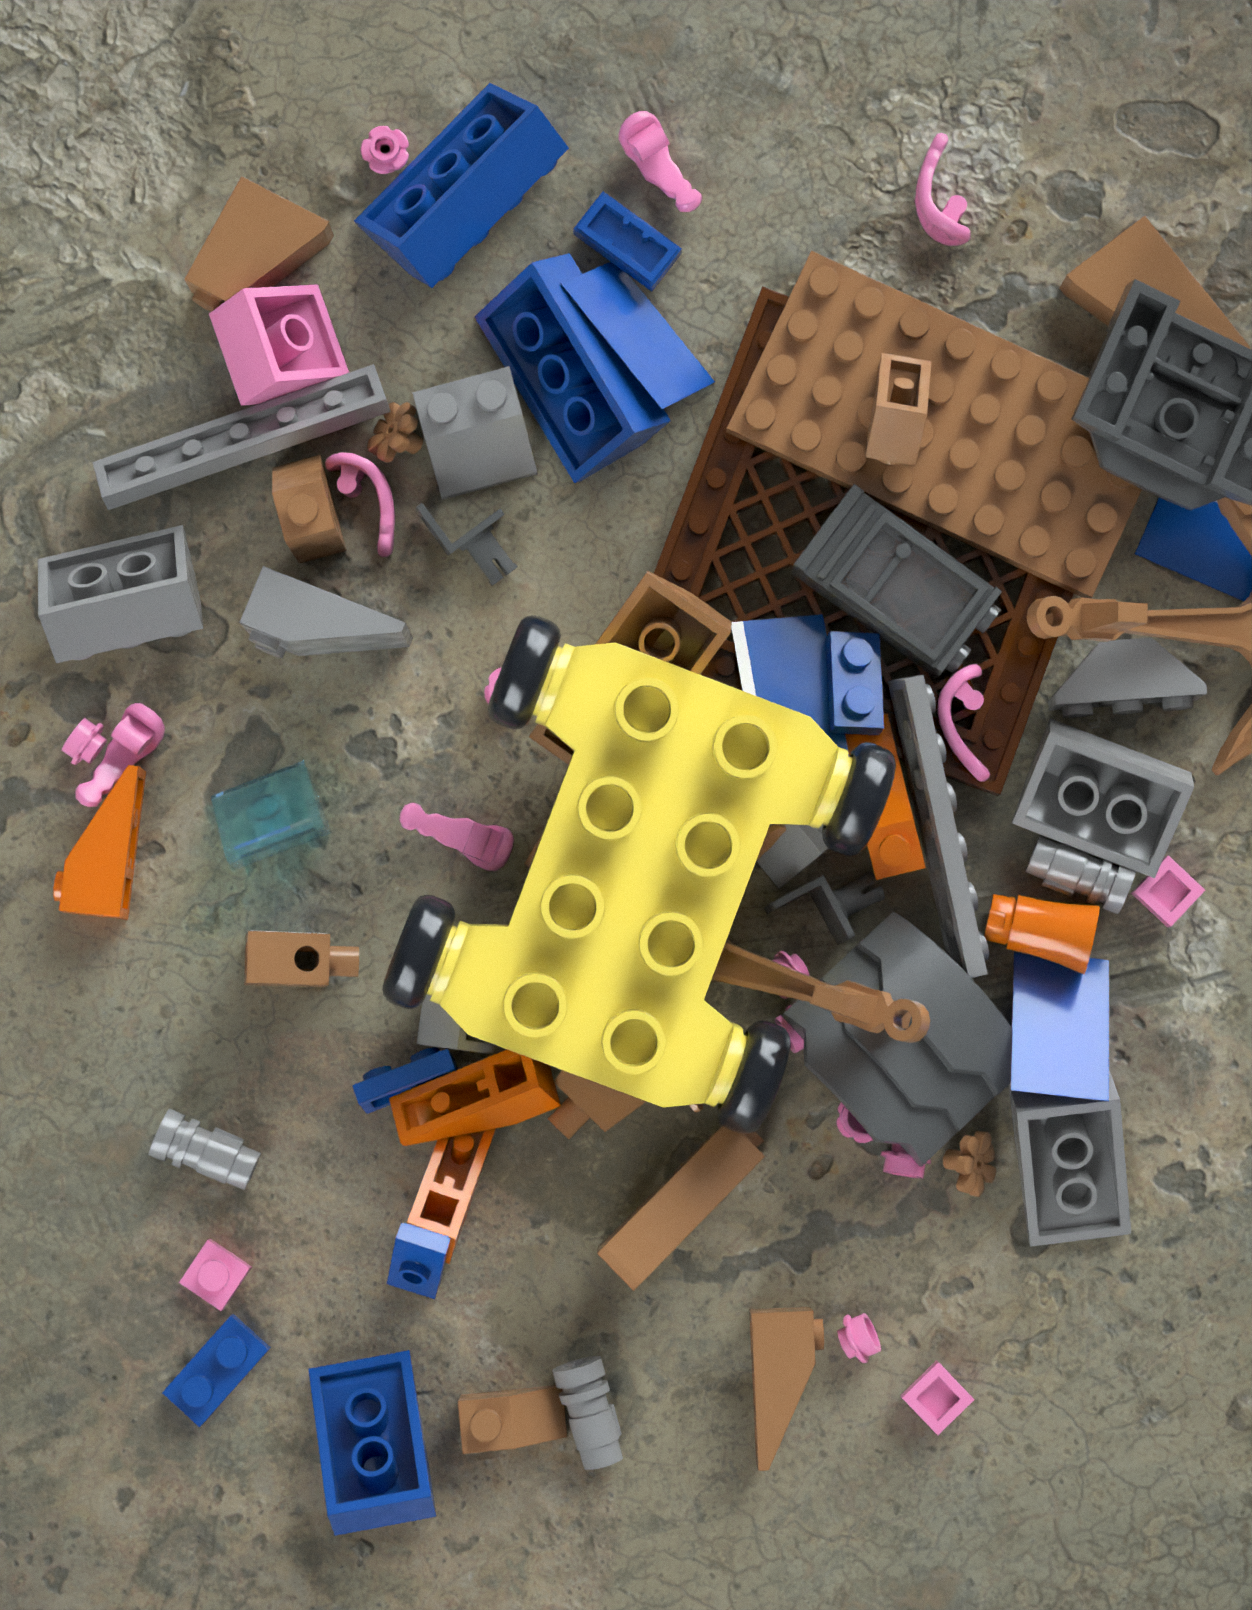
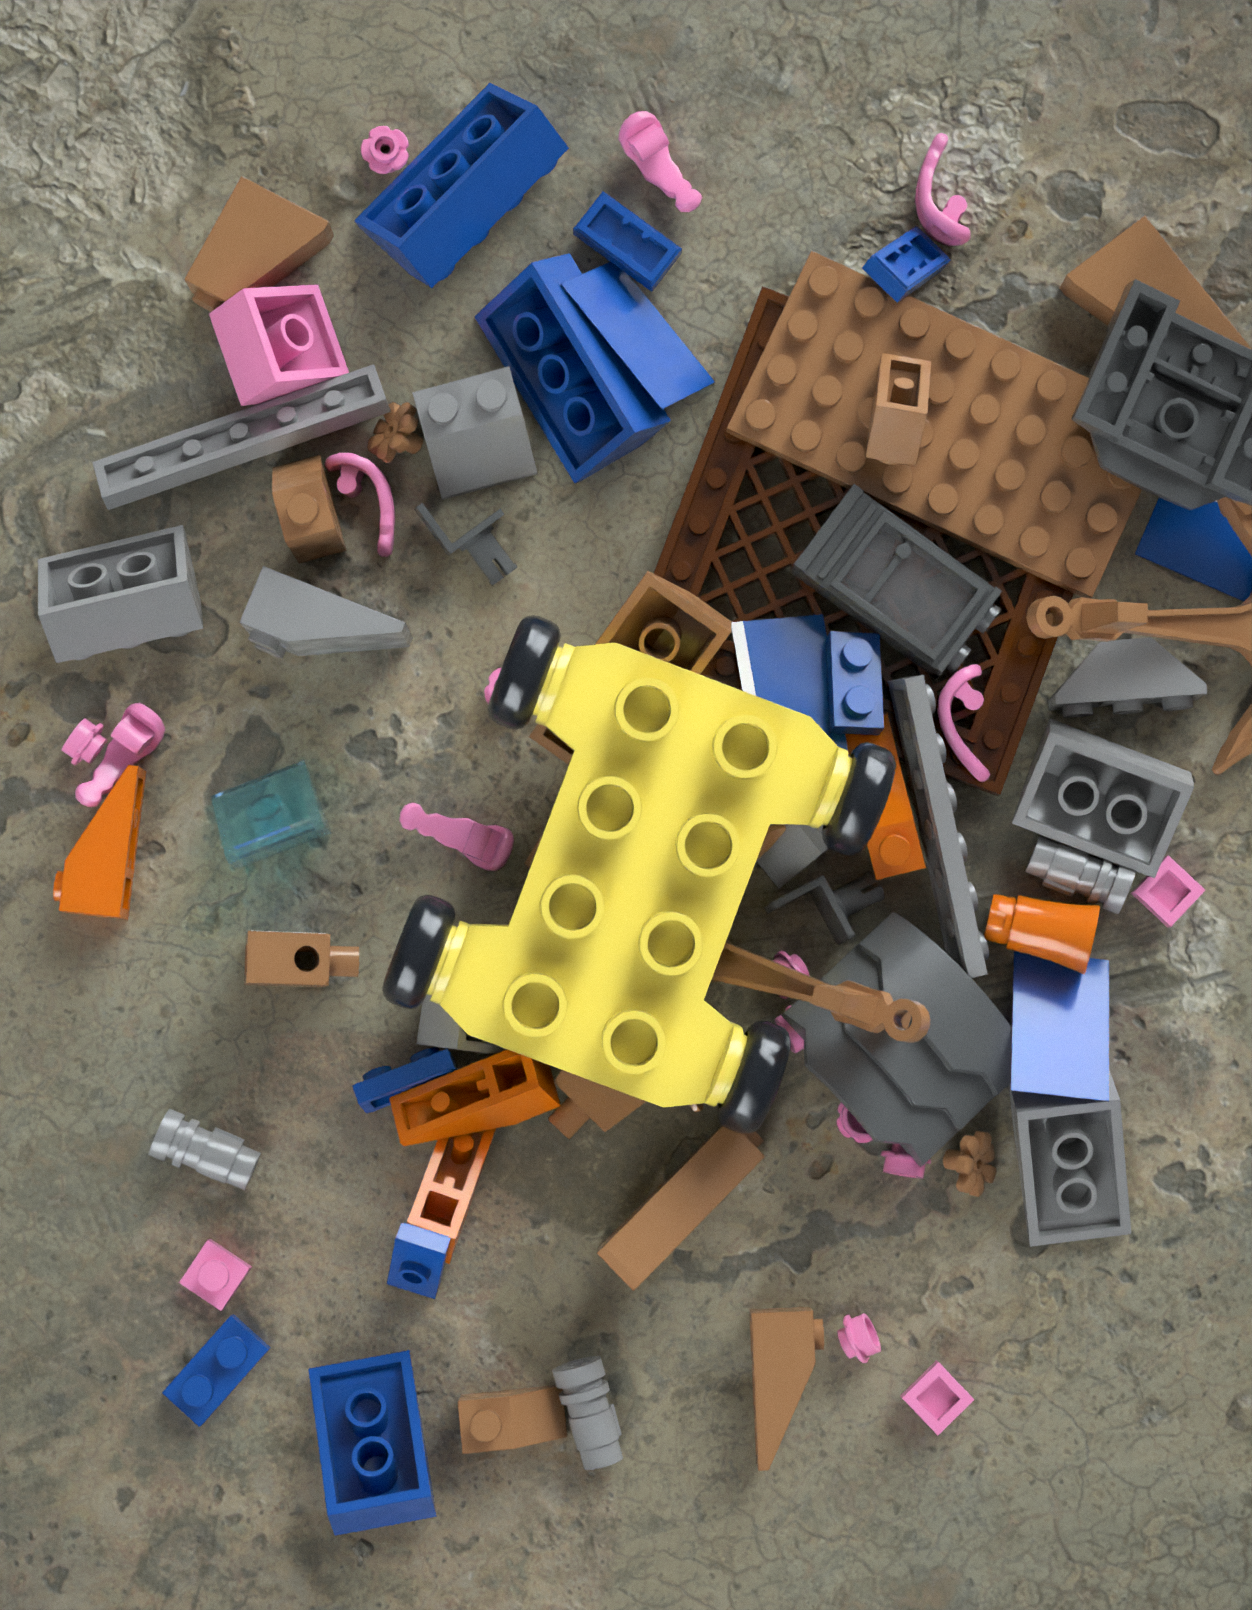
none -> blue plate [862,226,951,303]

